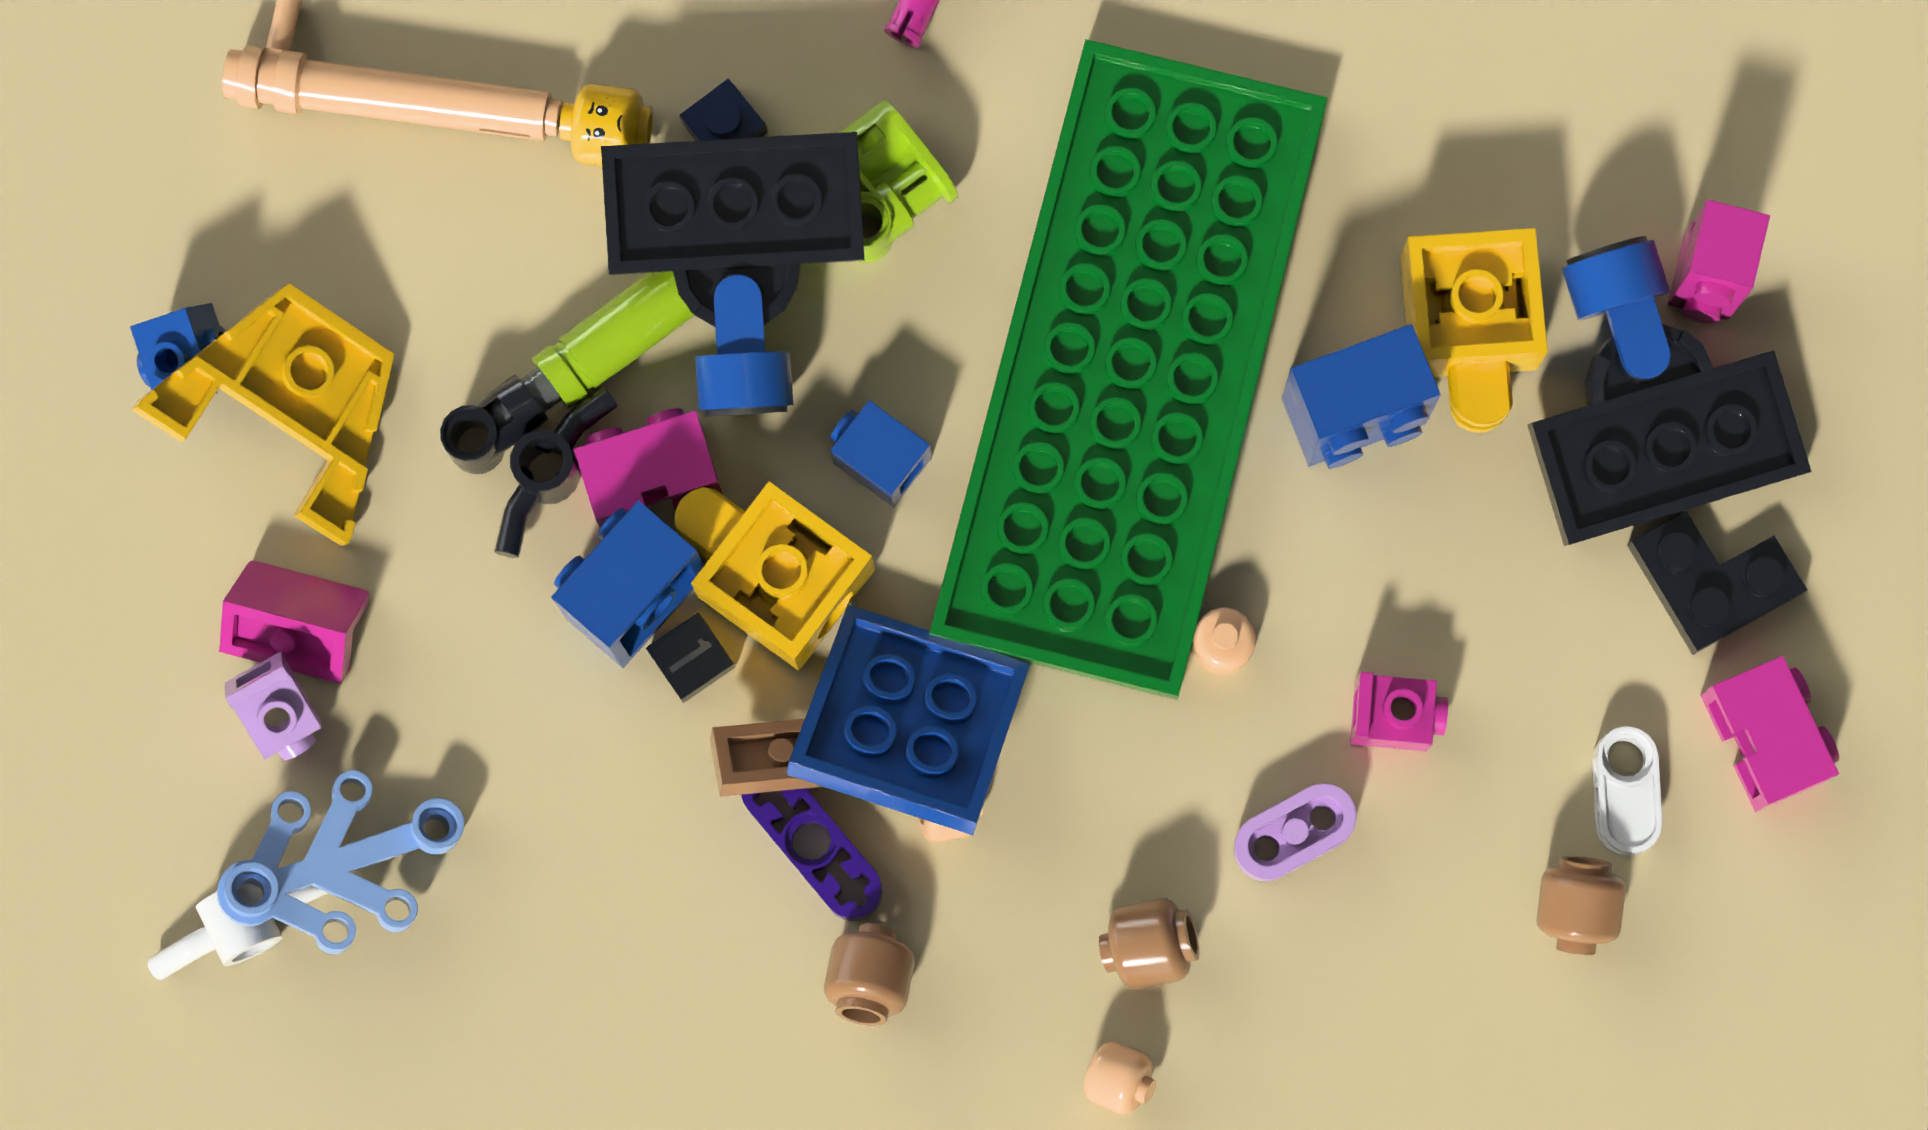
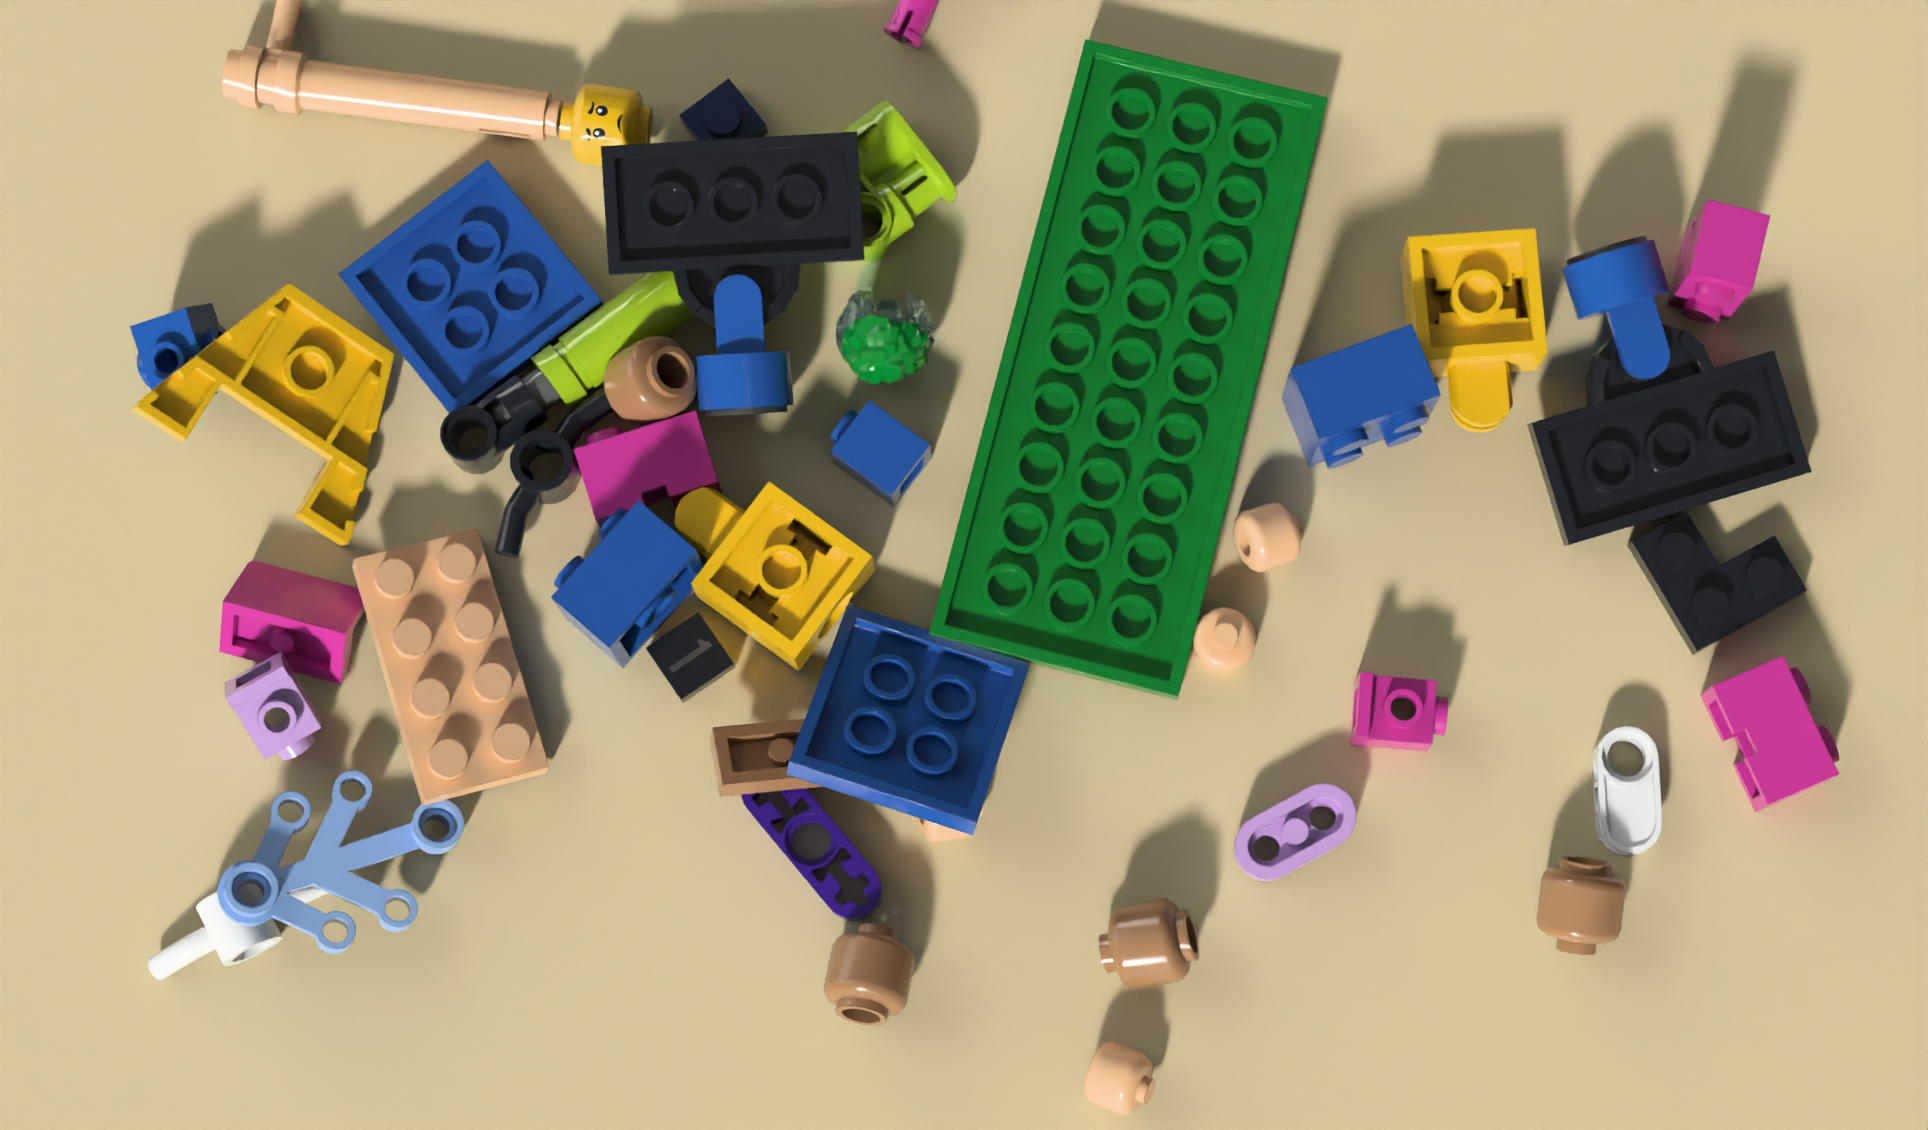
none -> blue plate [338,160,604,413]
none -> light nougat plate [352,529,549,806]
none -> medium nougat head [604,336,697,426]
none -> green piece [836,287,935,385]
none -> light nougat piece [1233,502,1304,572]

